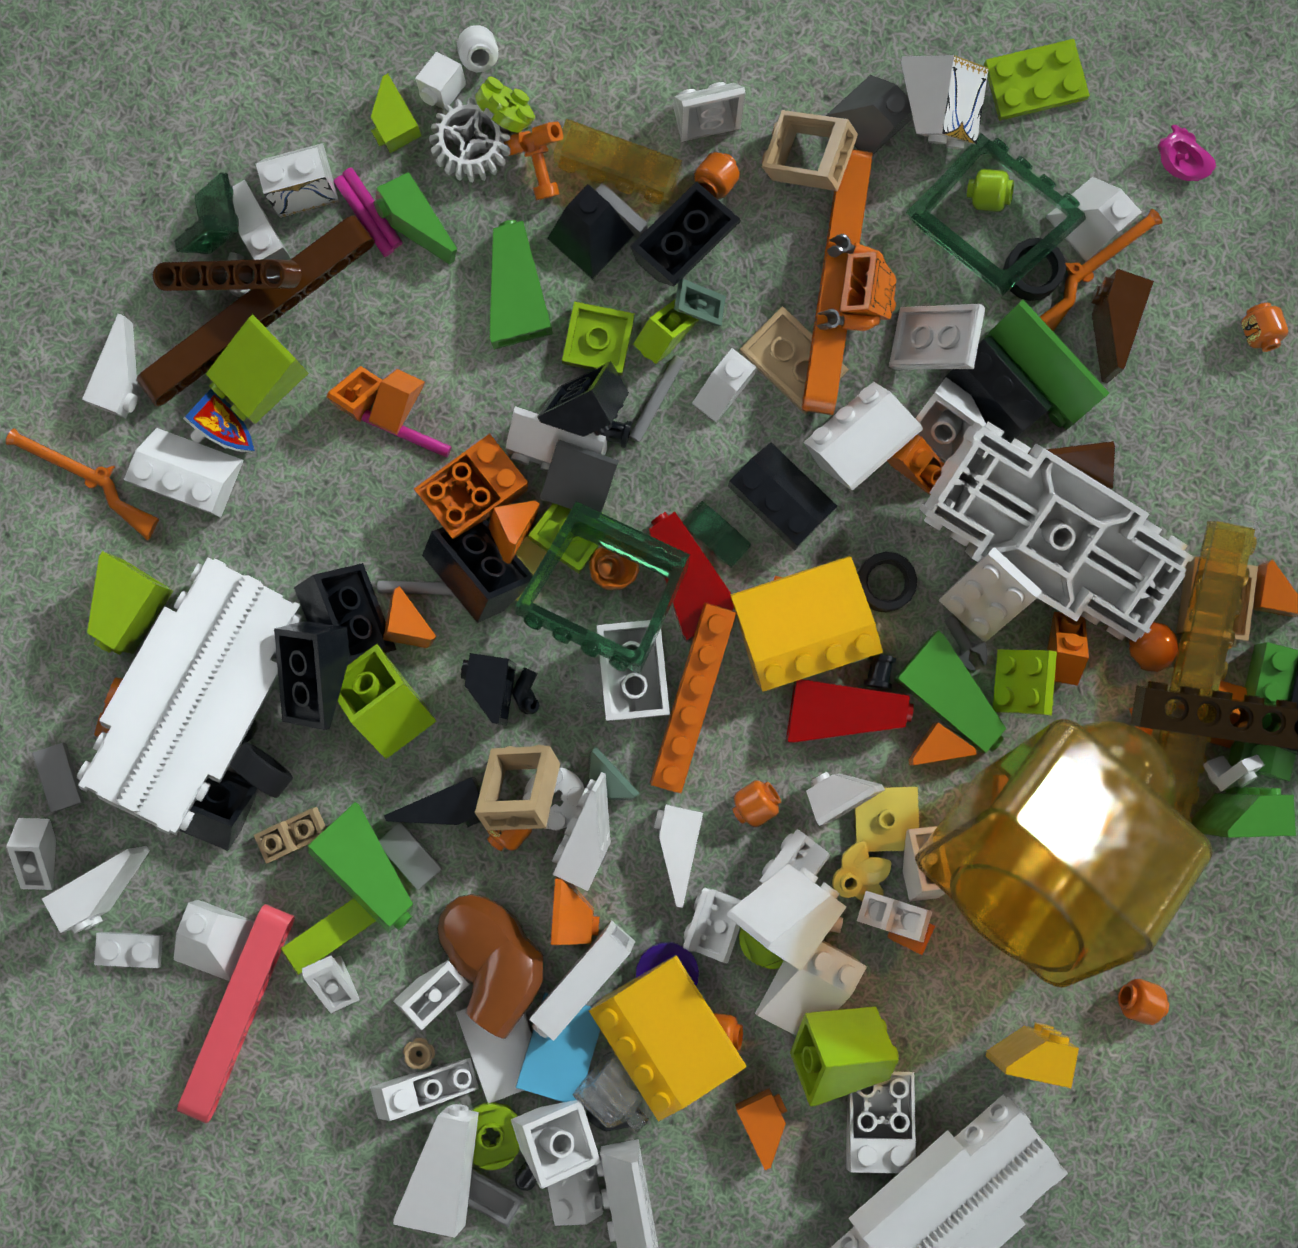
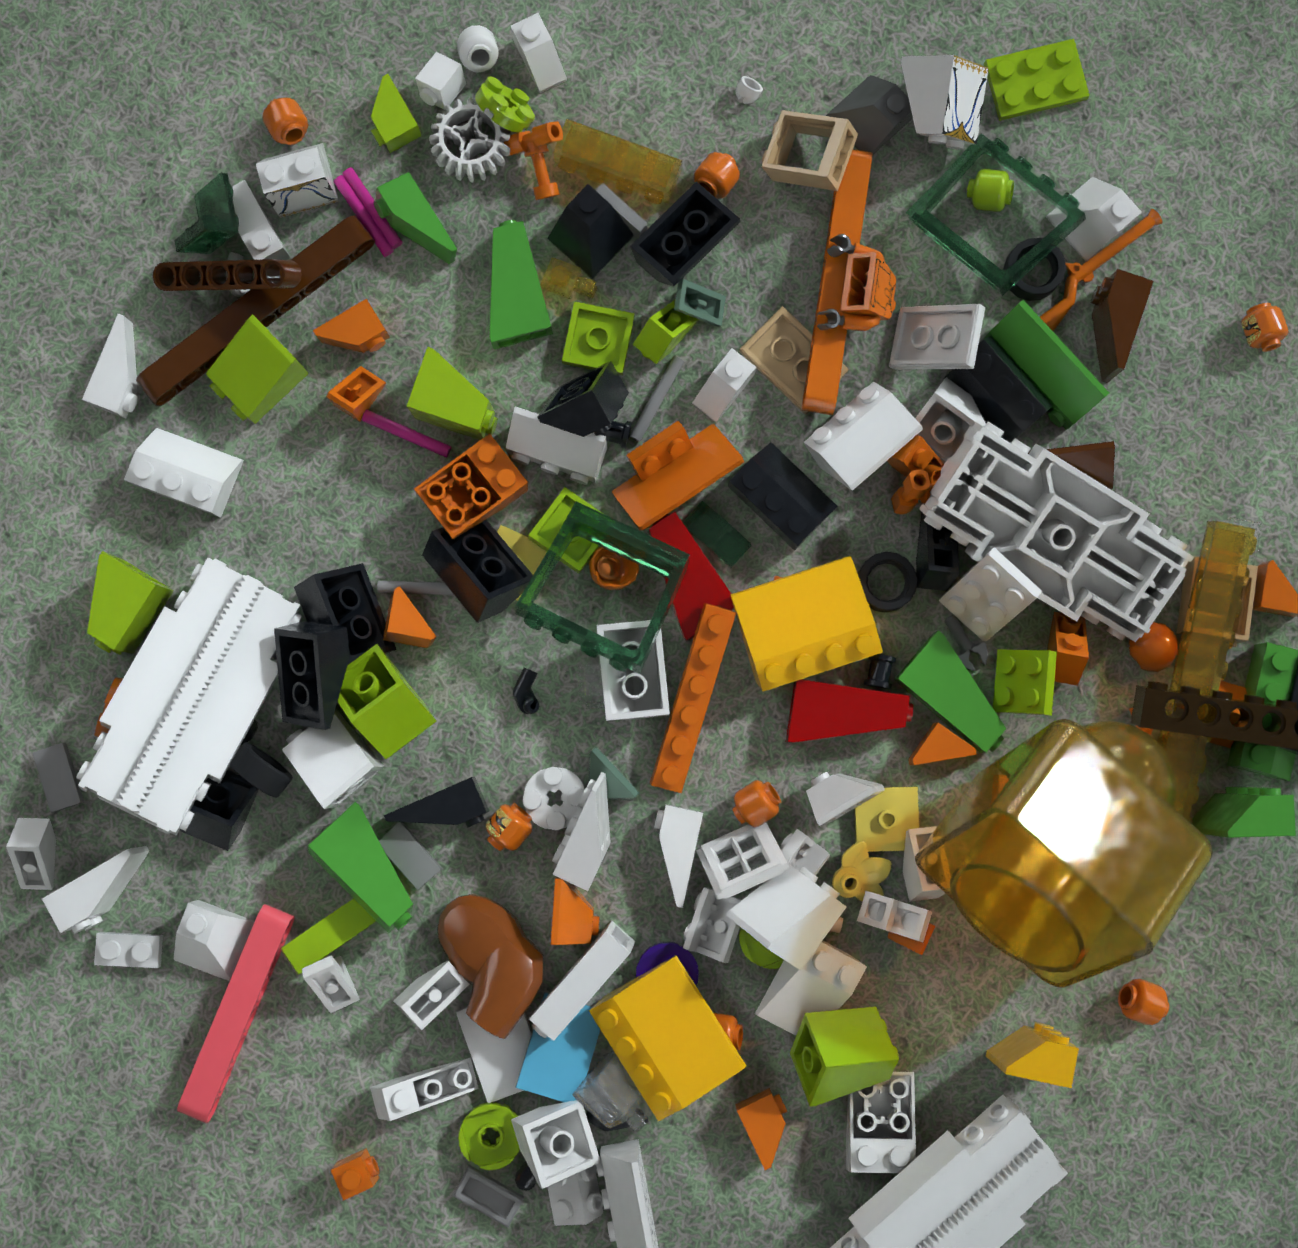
orange piece [6,428,159,540] -> none
shield [183,389,255,453] -> none
tan slope [254,807,326,864] -> none
orange slope [369,369,425,435] -> none
white slope [393,1104,479,1238] -> none
tan plate [403,1038,435,1070] -> none
black slope [461,653,517,726] -> none
tan window [475,745,560,830] -> none
orange slope [488,500,540,564] -> none
dark grey tile [540,440,619,519] -> none
white slope [673,82,746,142] -> none
dark pink hat [1158,124,1216,181] -> none
white bracket [1203,755,1265,792] -> none
none -> orange head [262,97,309,145]
none -> white slope [282,709,384,809]
none -> orange slope [313,299,390,353]
none -> orange brick [331,1148,380,1201]
none -> lime slope [407,347,498,440]
none -> white slope [511,13,567,93]
none -> clear yellow plate [540,257,598,299]
none -> orange bracket [612,421,744,531]
none -> white piece [696,823,790,900]
none -> white hinge [736,76,763,104]
none -> orange bar [891,470,935,514]
none -> black slope [916,503,959,592]

